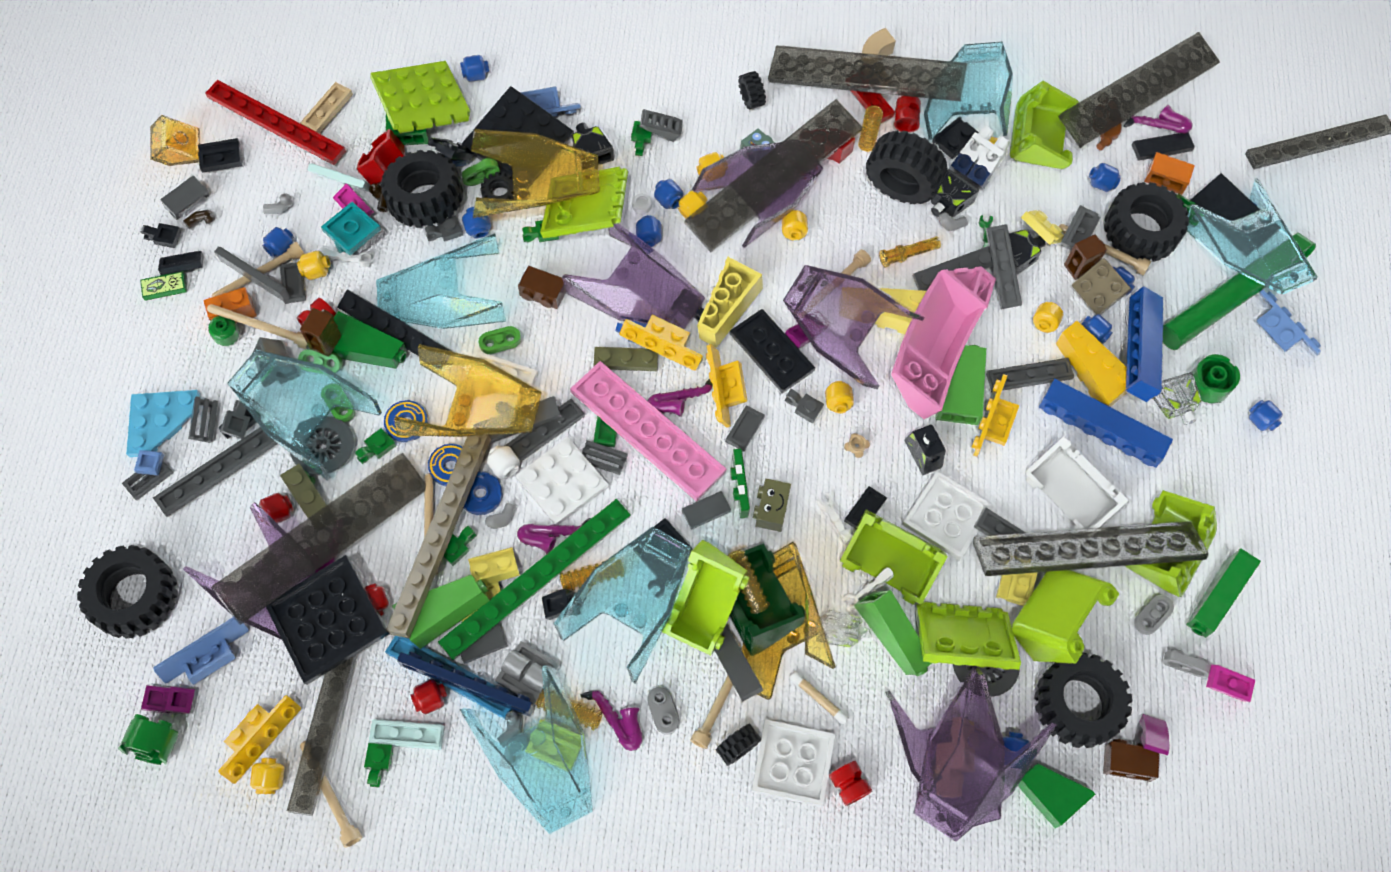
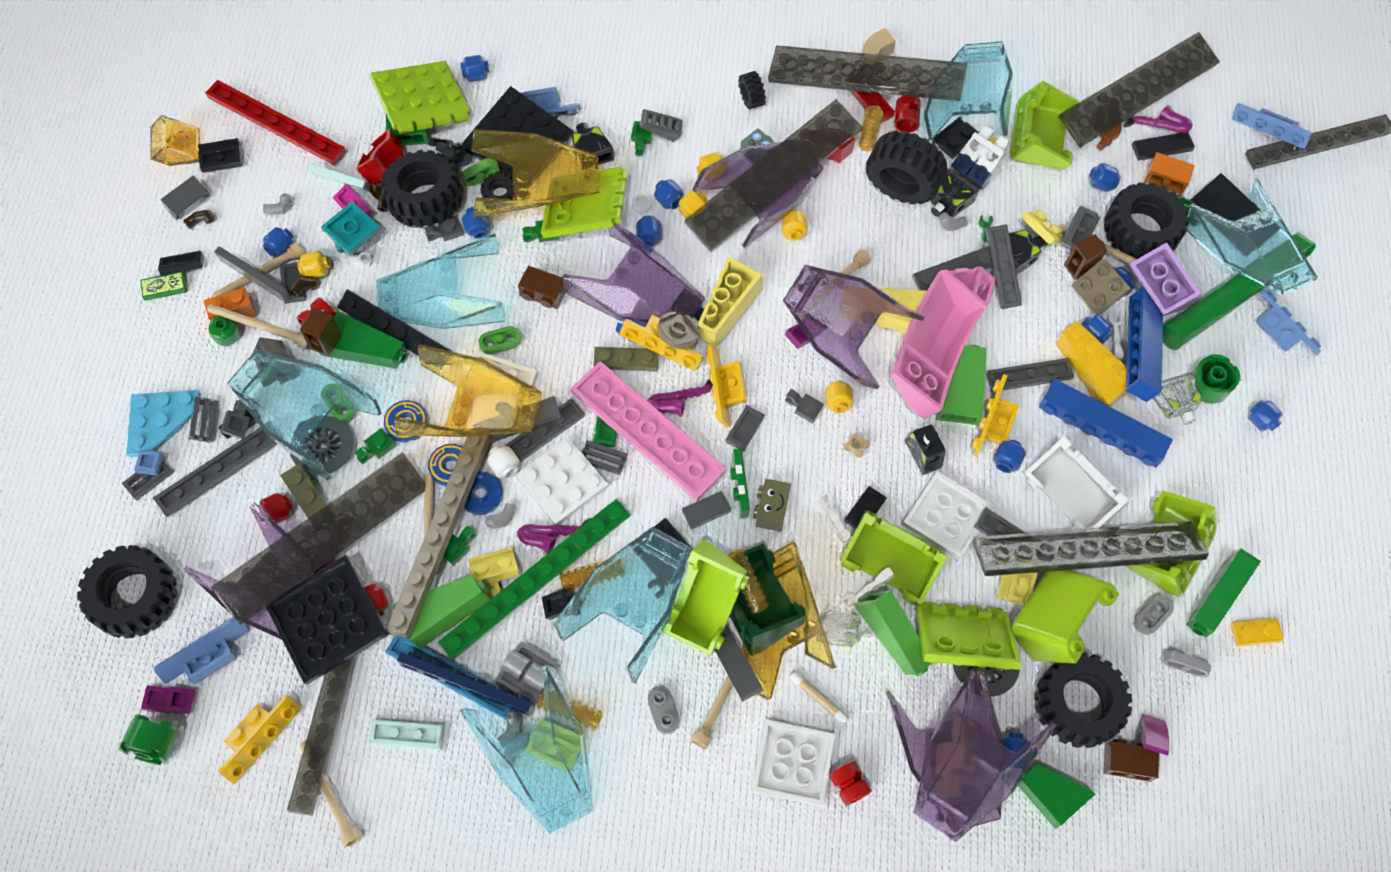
black plate [140,223,181,248] -> none
yellow head [250,758,285,794] -> none
bright green plate [298,349,343,375] -> none
tan plate [300,82,353,134] -> none
green plate [364,743,394,788] -> none
red head [410,679,448,714] -> none
dark grey tile [461,624,508,664] -> none
magenta piece [580,691,643,751] -> none
black tyre [716,723,762,766] -> none
black tile [729,309,816,394] -> none
clear yellow pin [879,236,941,268] -> none
yellow head [1033,302,1064,333] -> none
dark pink plate [1206,665,1255,702] -> none
none -> dark brown arm [289,276,318,297]
none -> dark tan tile [657,312,699,349]
none -> blue head [993,440,1026,473]
none -> white piece [1107,315,1124,361]
none -> lavender slope [1129,242,1202,316]
none -> yellow plate [1230,618,1284,647]
none -> medium blue bracket [1232,103,1312,149]

